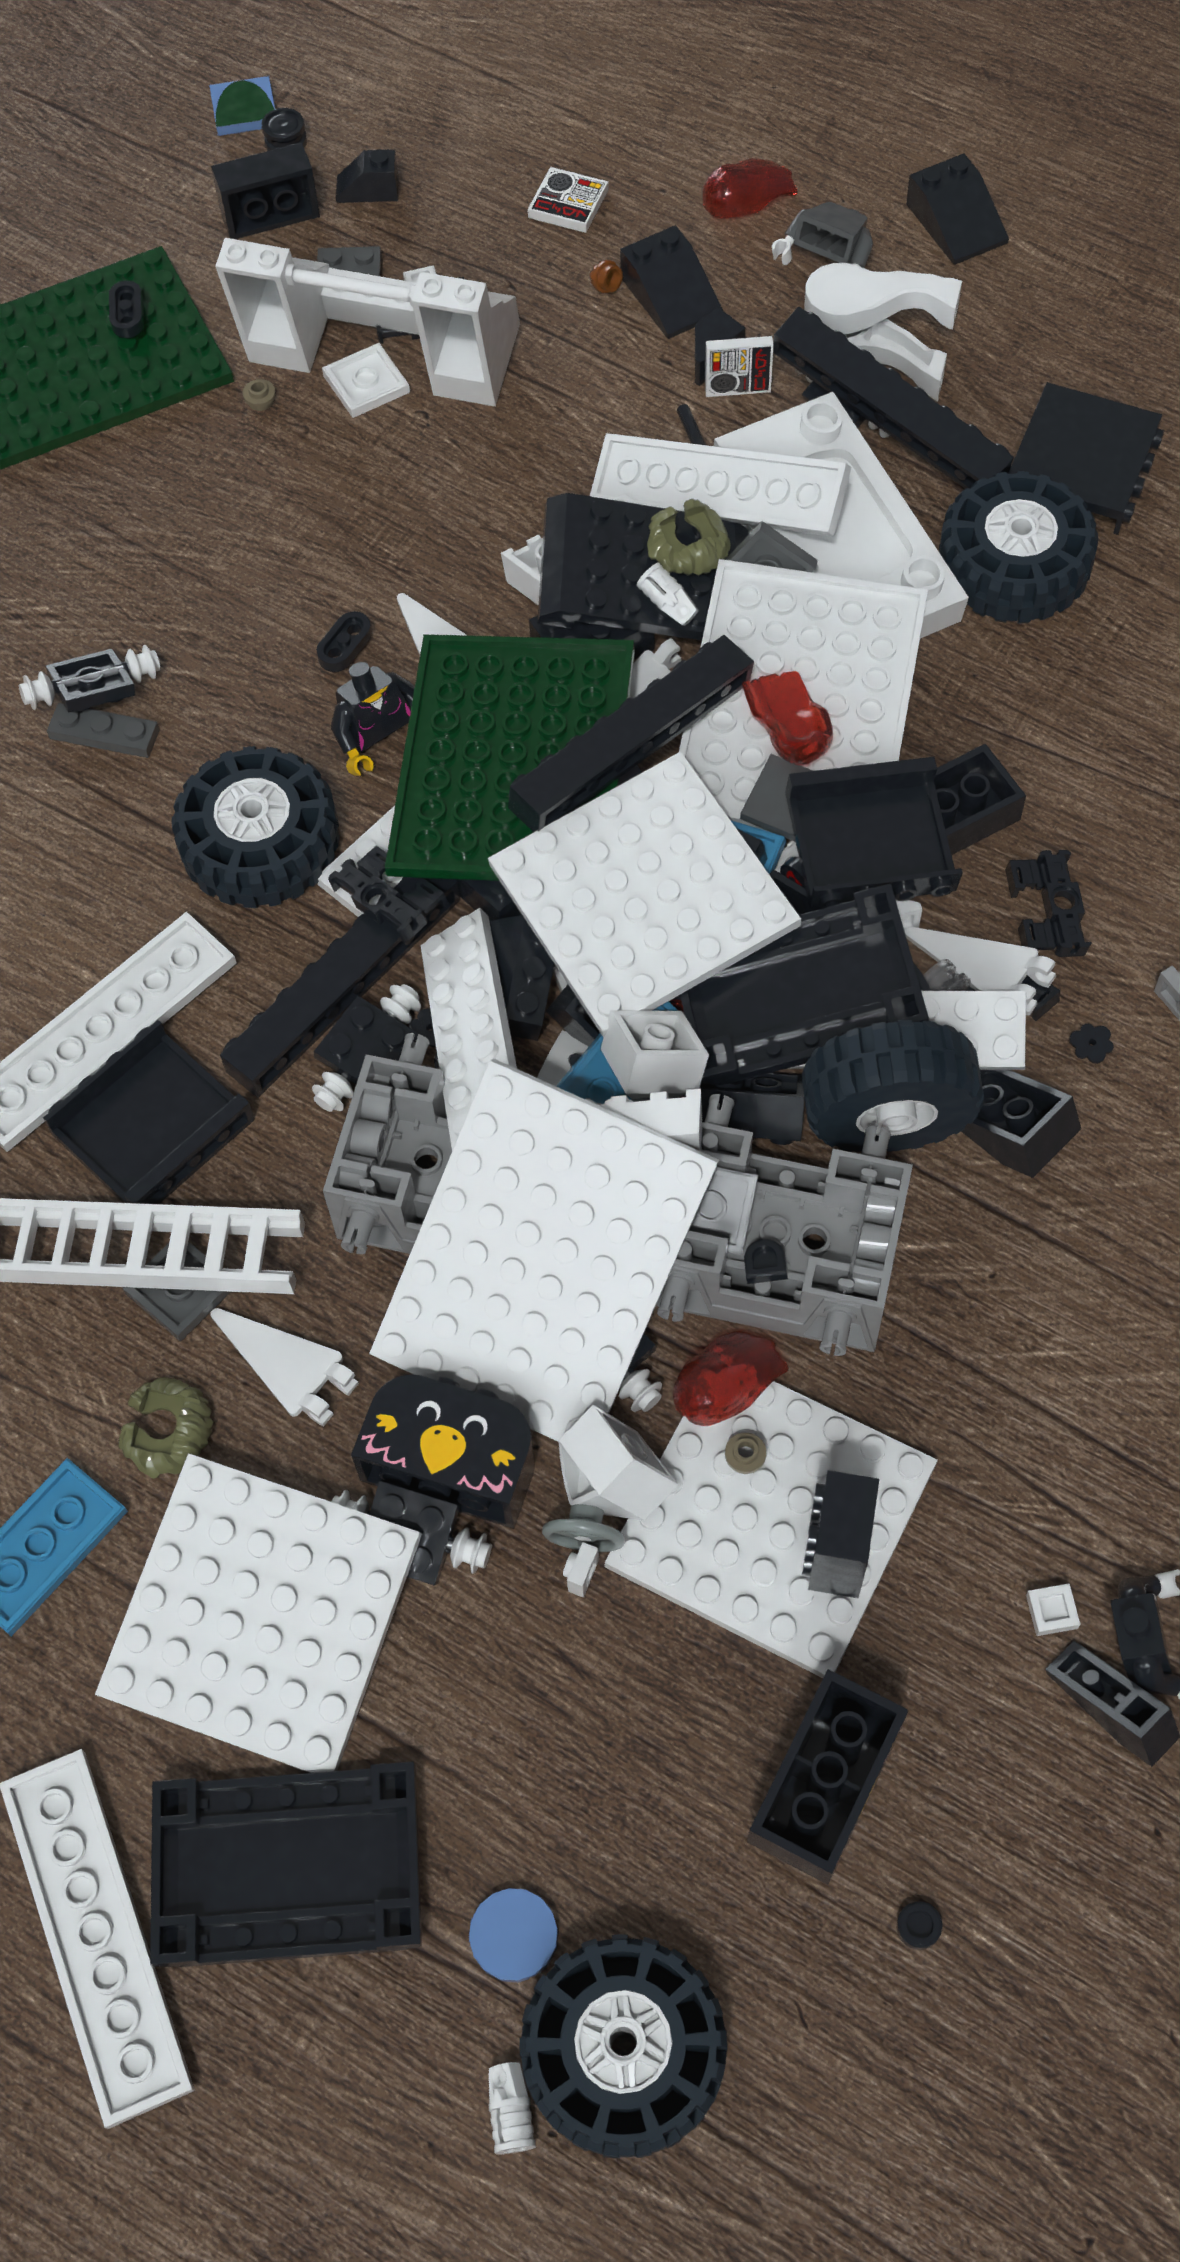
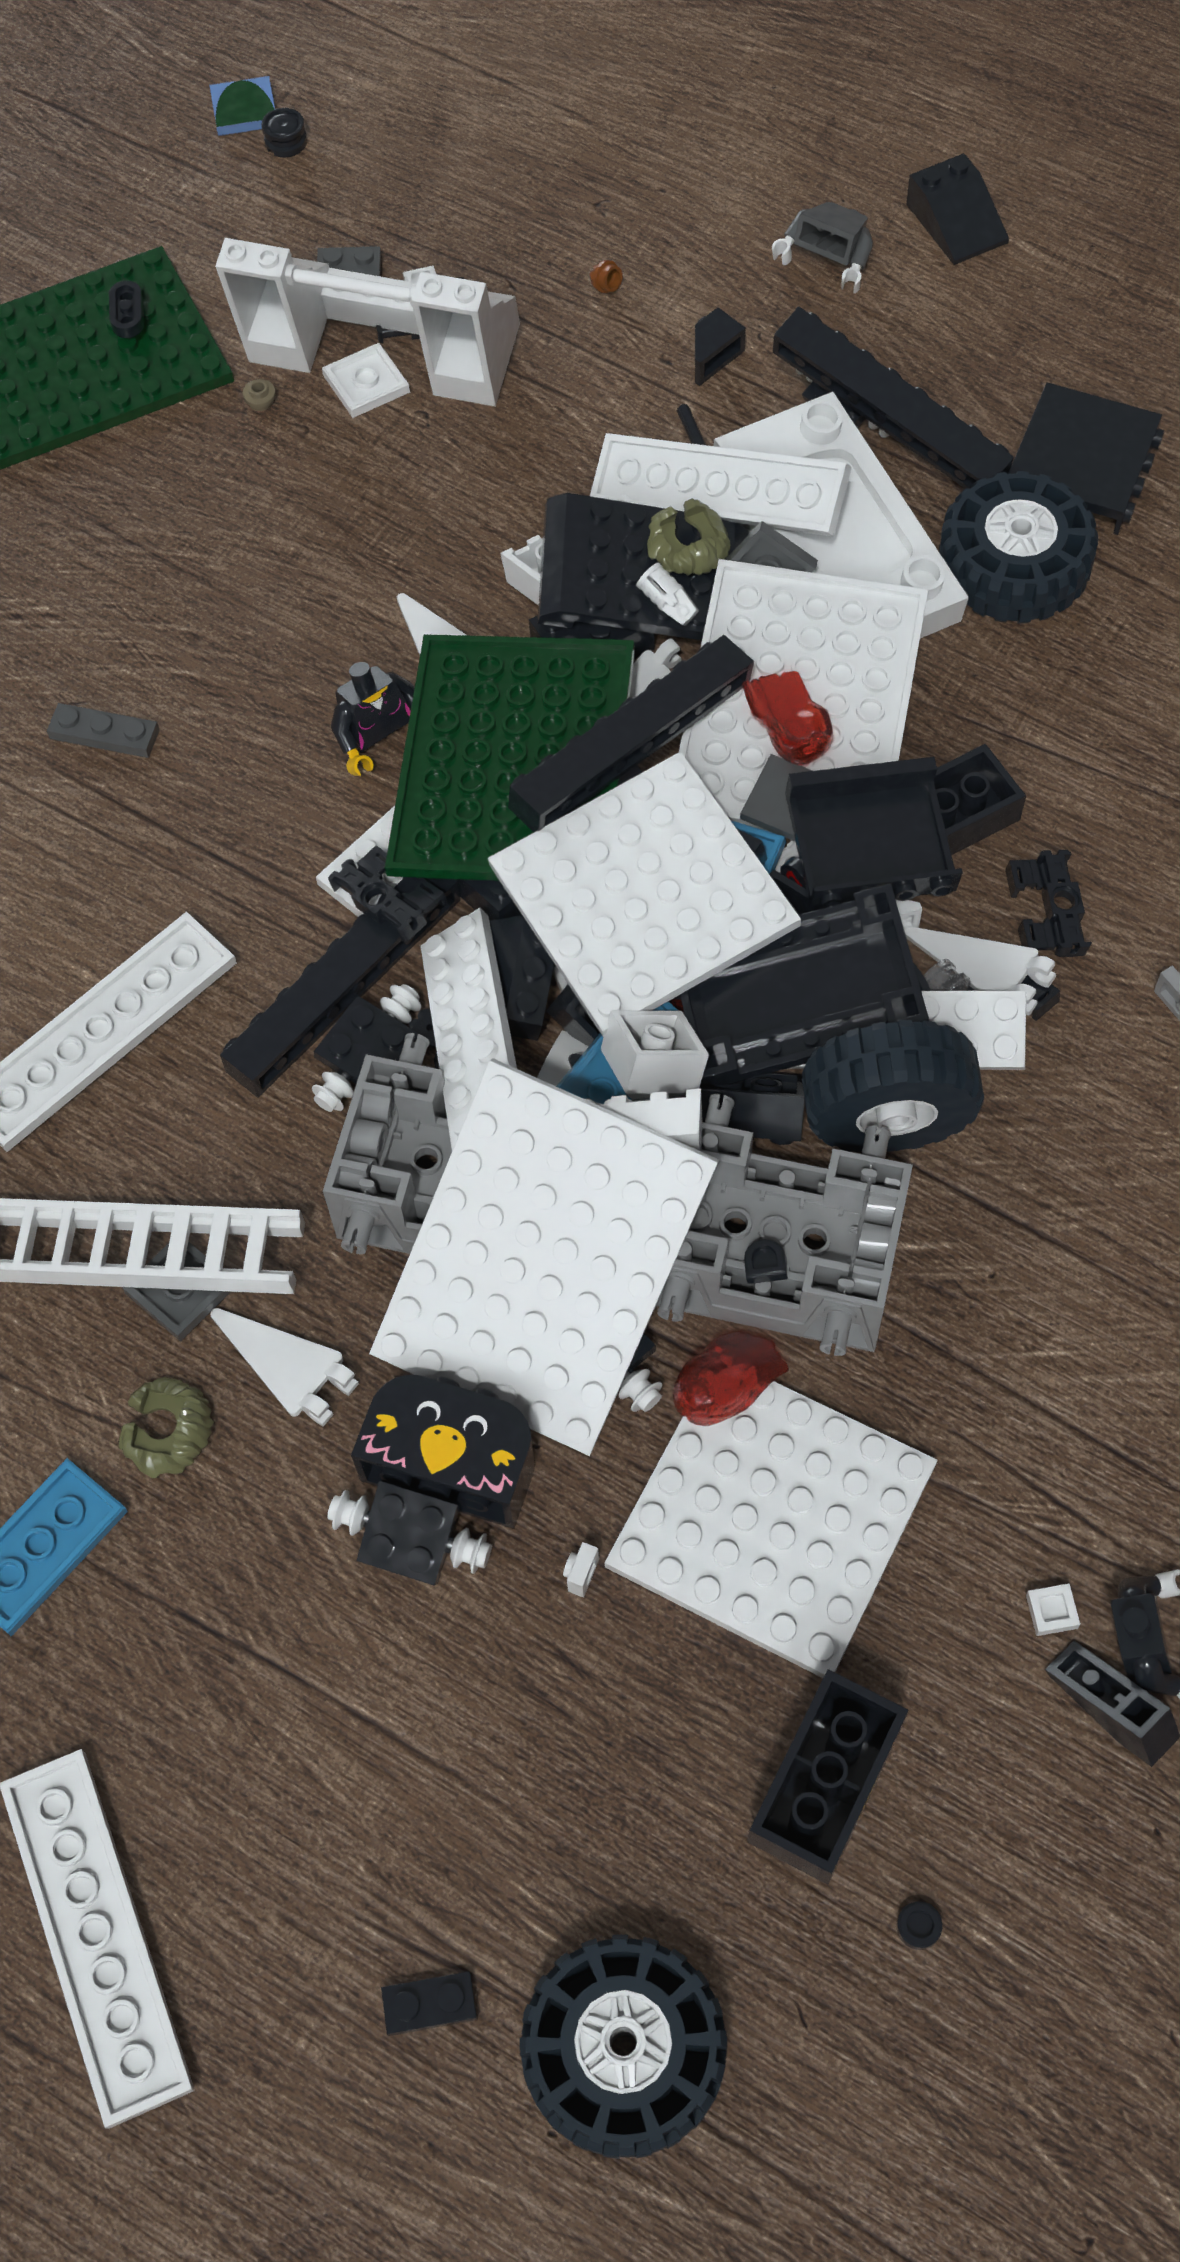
black plate [19,645,160,713] -> none
black panel [43,1020,255,1204] -> none
white plate [95,1453,422,1773] -> none
black slope [150,1762,422,1967] -> none
black wheel [172,746,340,908] -> none
black brick [211,142,320,239] -> none
black plate [317,611,372,672] -> none
black slope [336,149,399,203] -> none
medium blue tile [469,1888,558,1983] -> none
white hinge [488,2062,536,2155] -> none
tile [528,167,608,233] -> none
white piece [542,1405,678,1552] -> none
black slope [620,225,723,339] -> none
tile [689,1166,759,1255] -> none
clear red hair [702,158,797,219] -> none
tile [705,336,773,397] -> none
dark tan plate [725,1433,766,1474] -> none
black brick [802,1470,880,1598] -> none
white animal [804,263,962,402] -> none
black slope [961,1070,1081,1178] -> none
black plant [1069,1024,1114,1064] -> none
none -> black plate [381,1971,478,2036]

